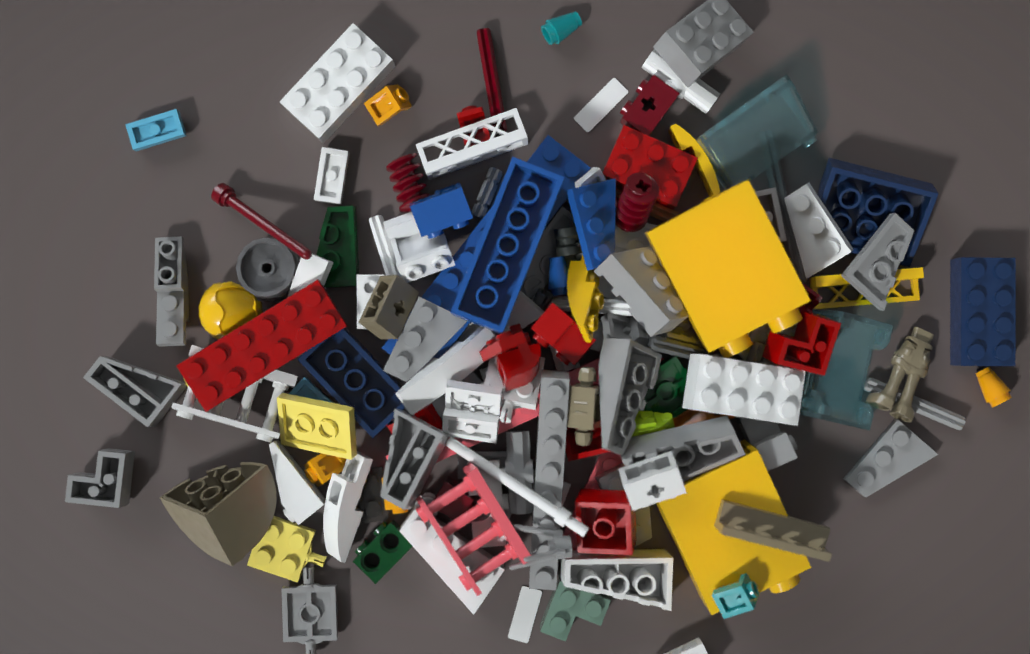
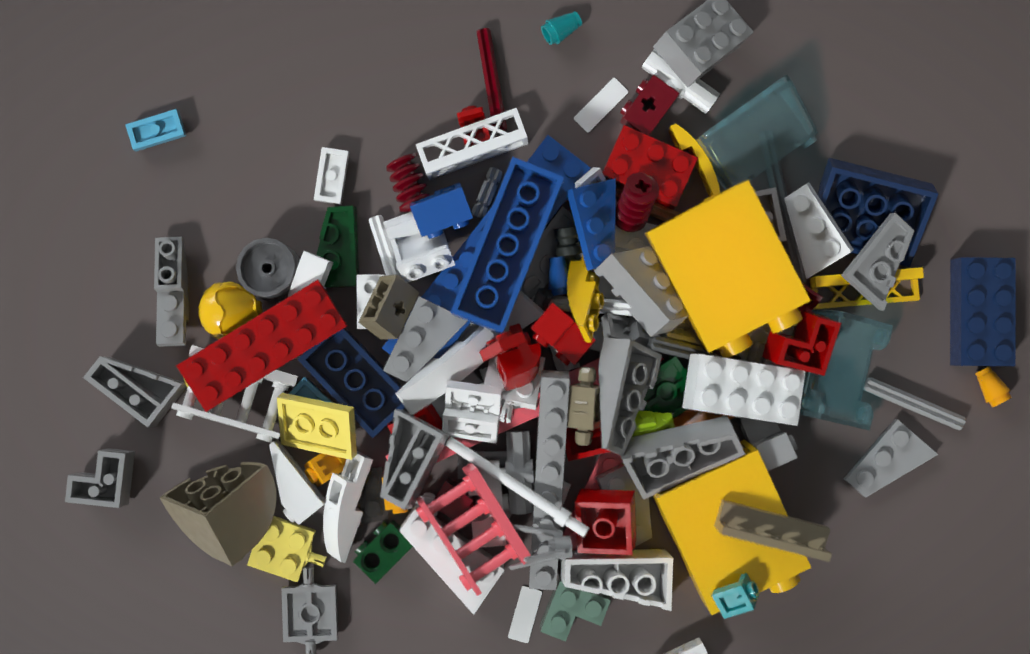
dark red piece [211,183,312,260] -> none
white brick [280,23,396,143] -> none
light orange bracket [364,84,412,126] -> none
white brick [618,451,686,511] -> none
dark tan piece [866,327,934,423] -> none

